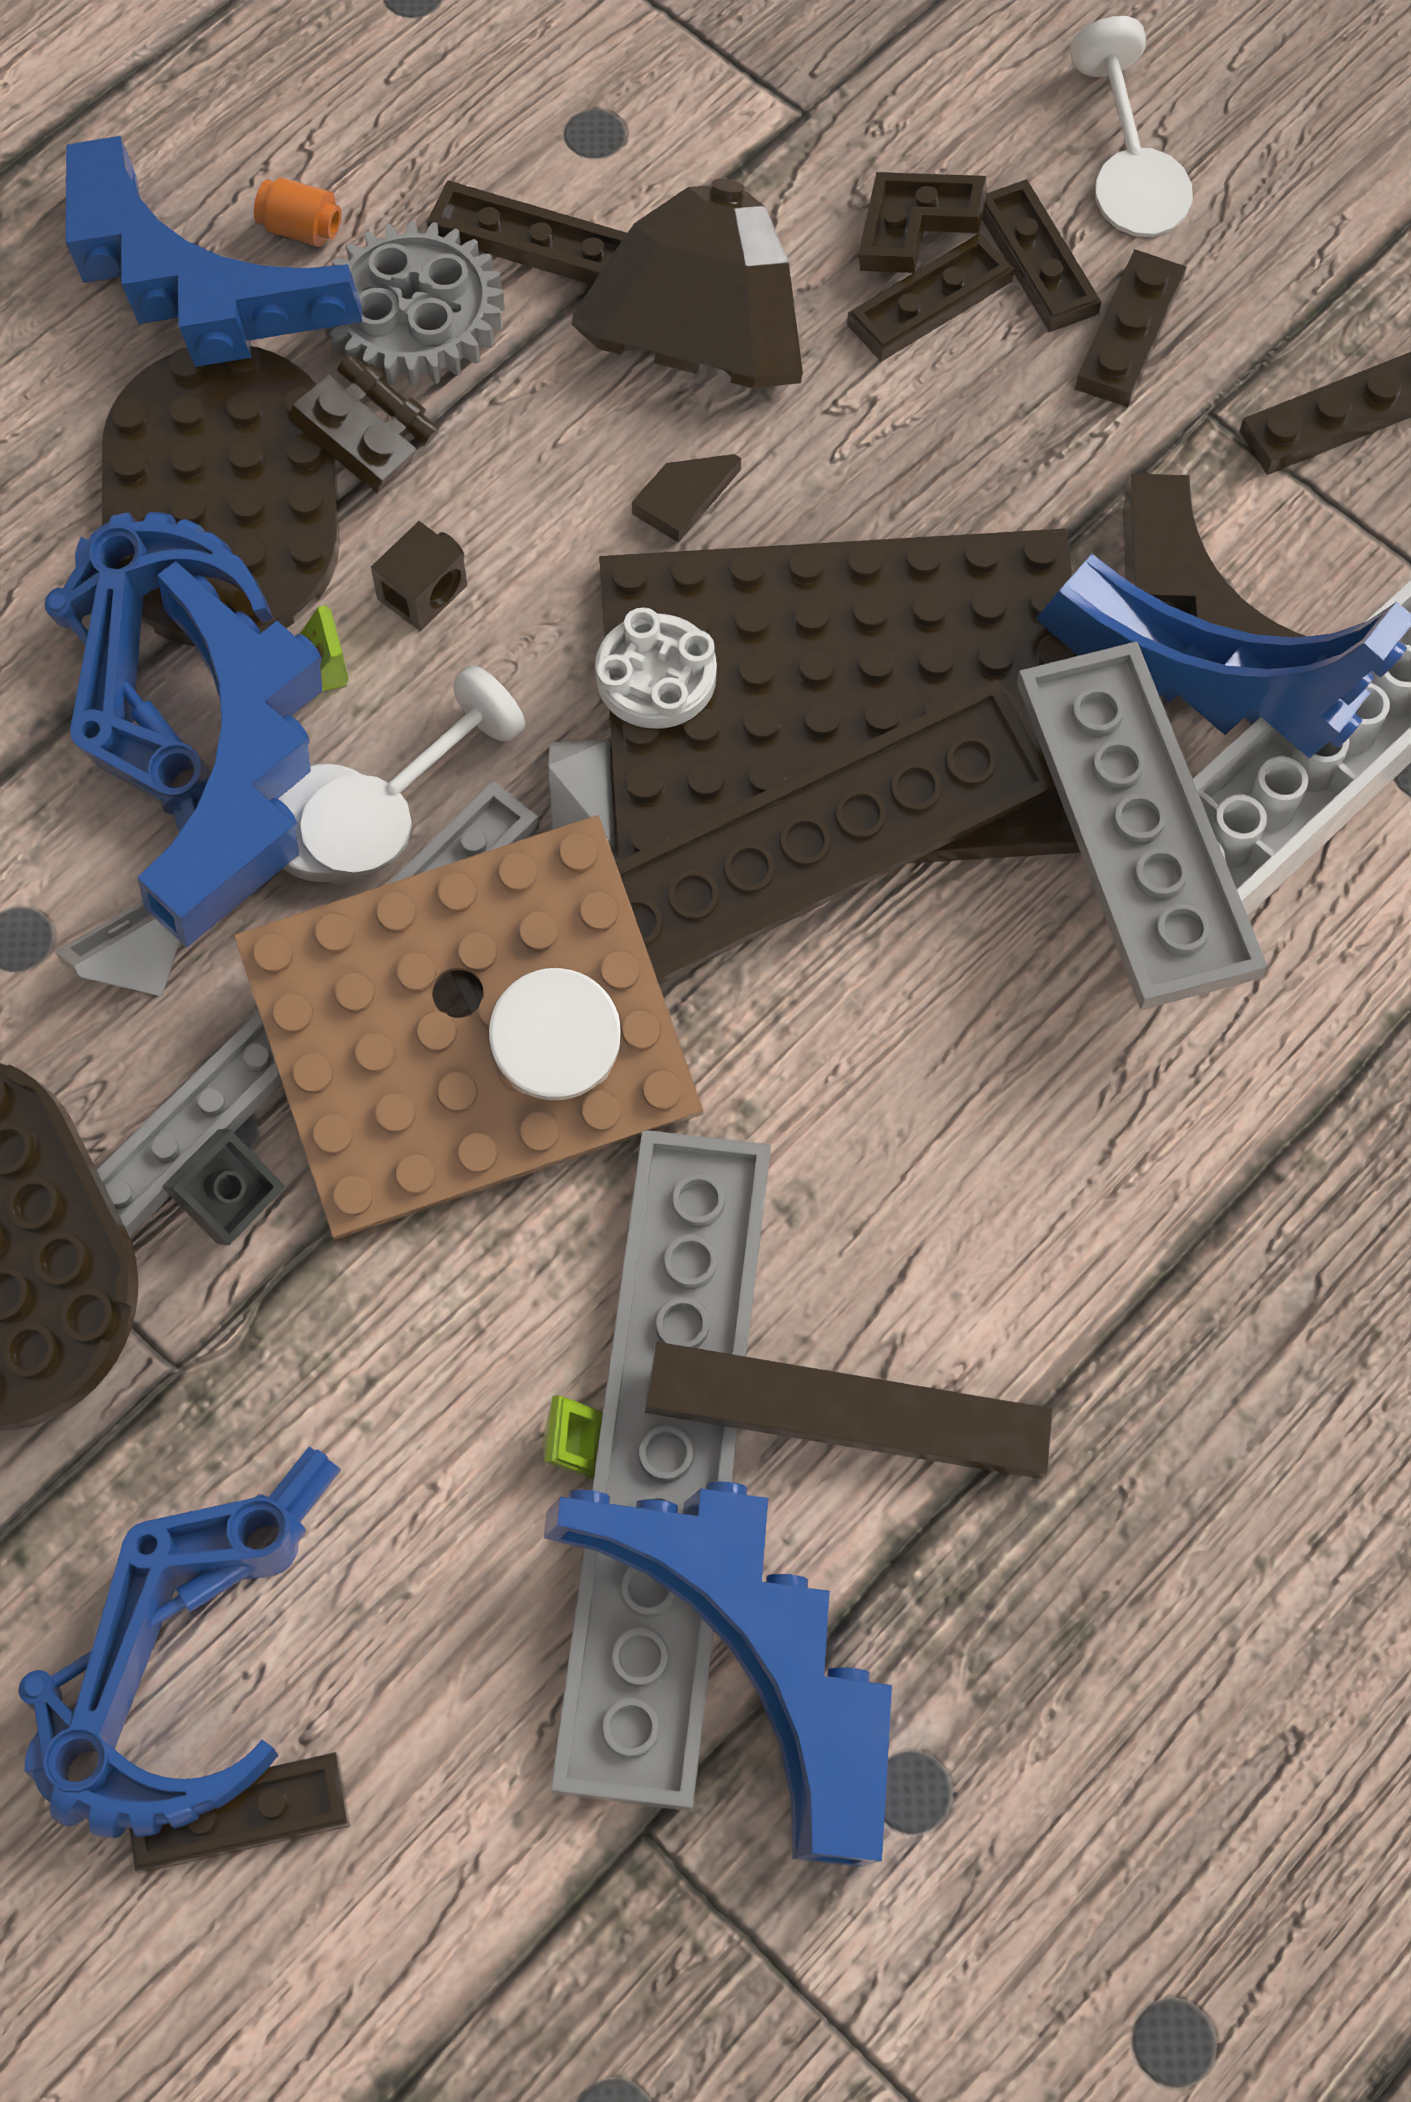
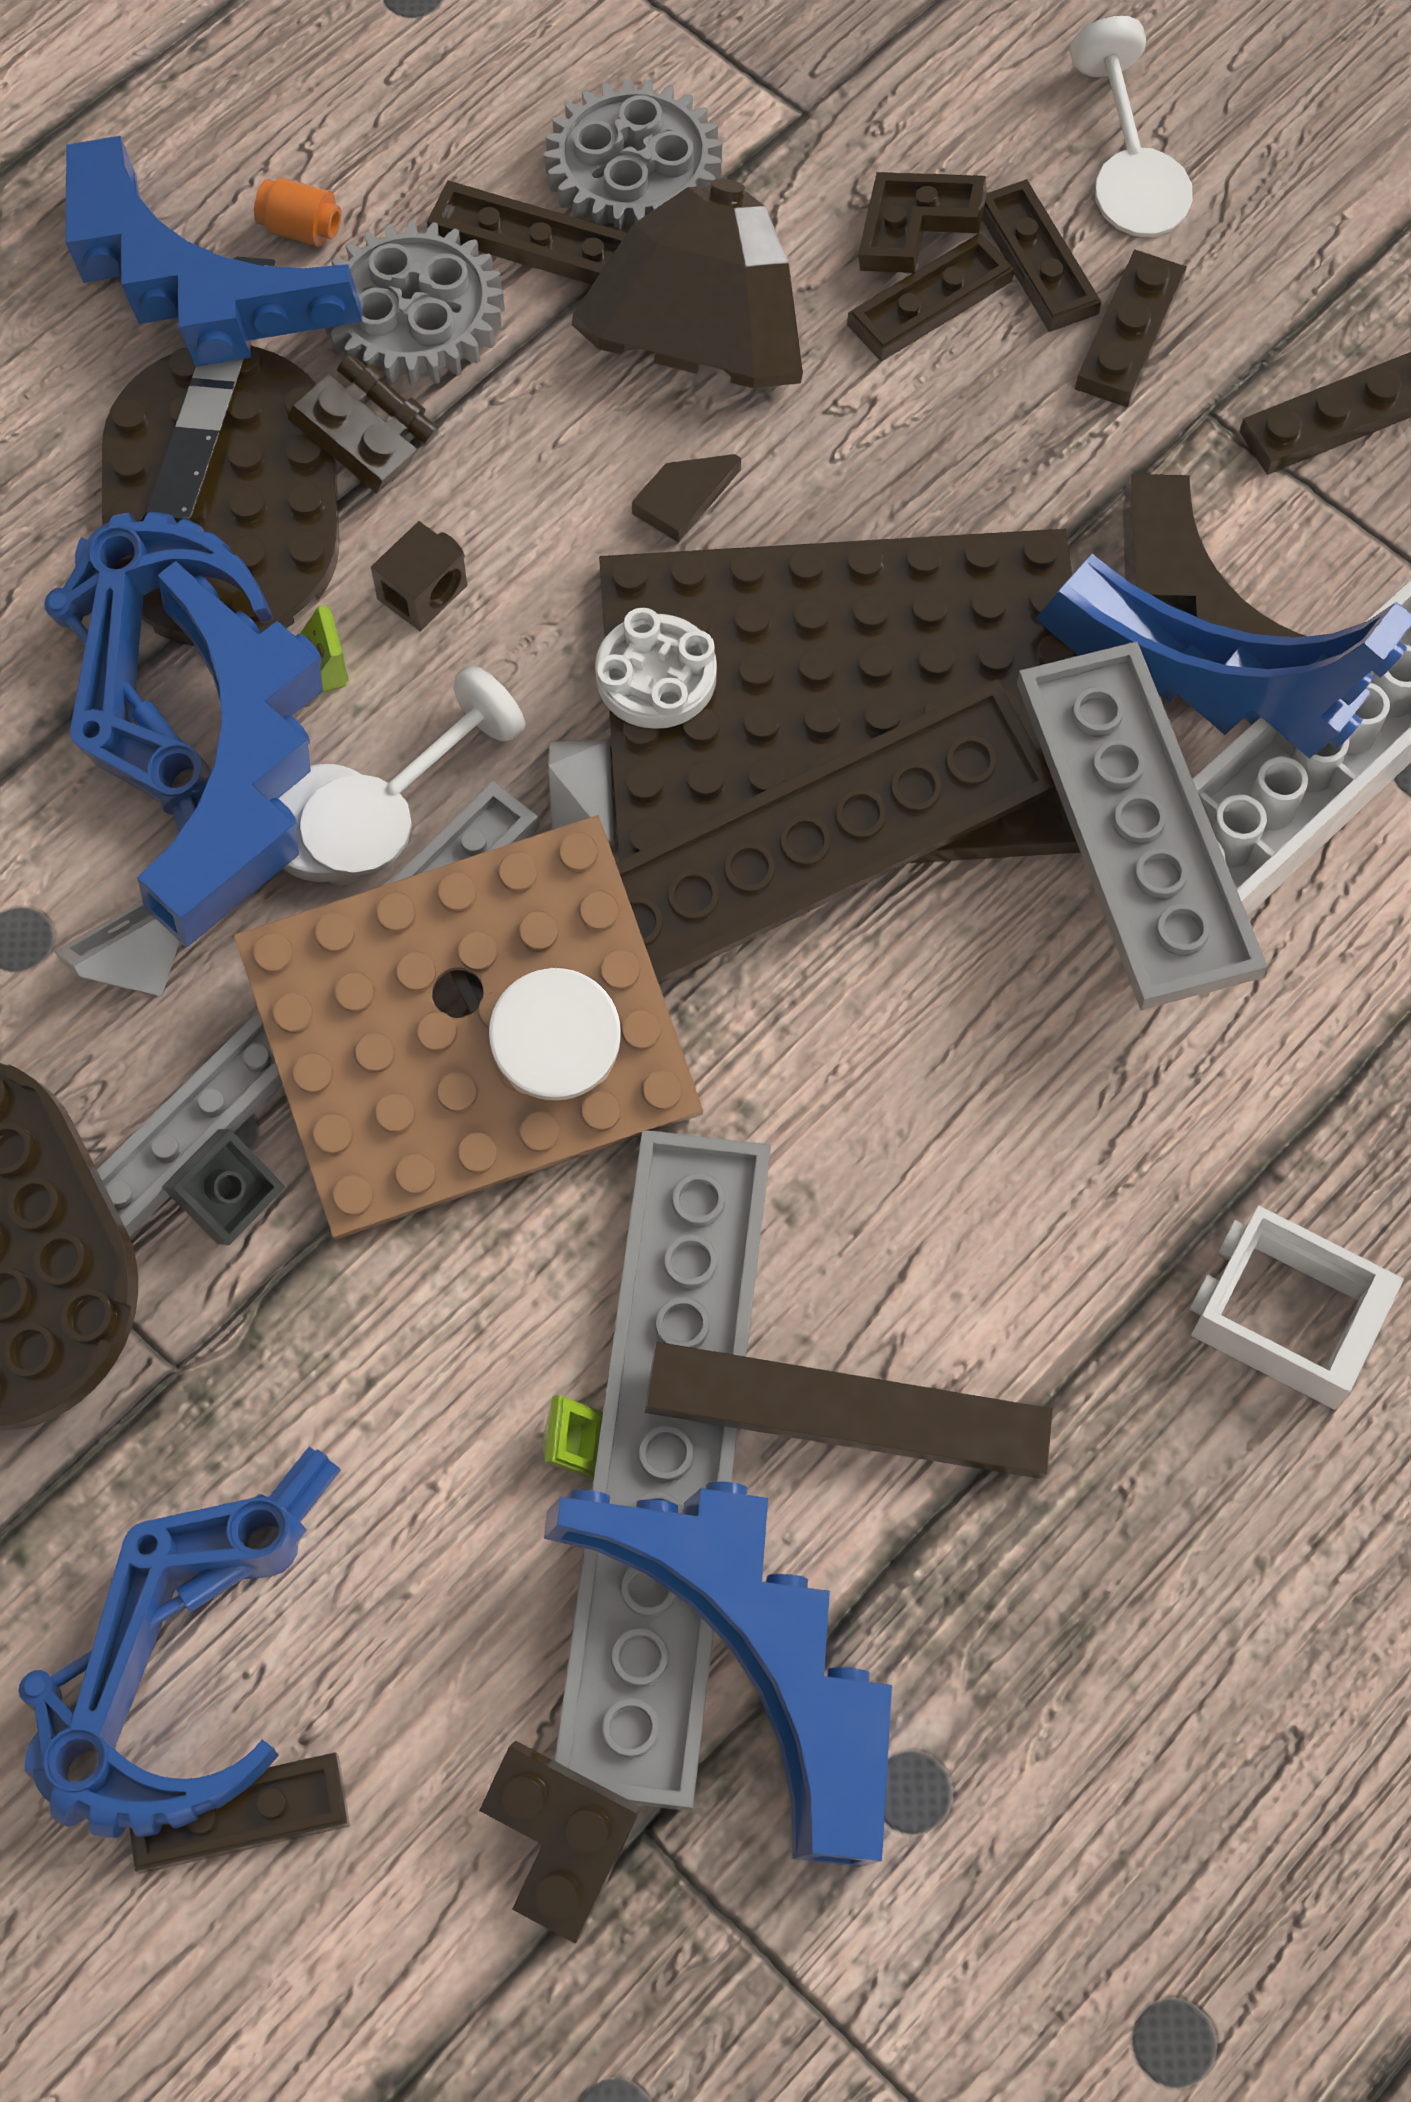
none -> black sticker [146,257,276,518]
none -> dark brown plate [479,1741,642,1944]
none -> light grey gear [544,79,723,231]
none -> white window [1189,1205,1404,1410]

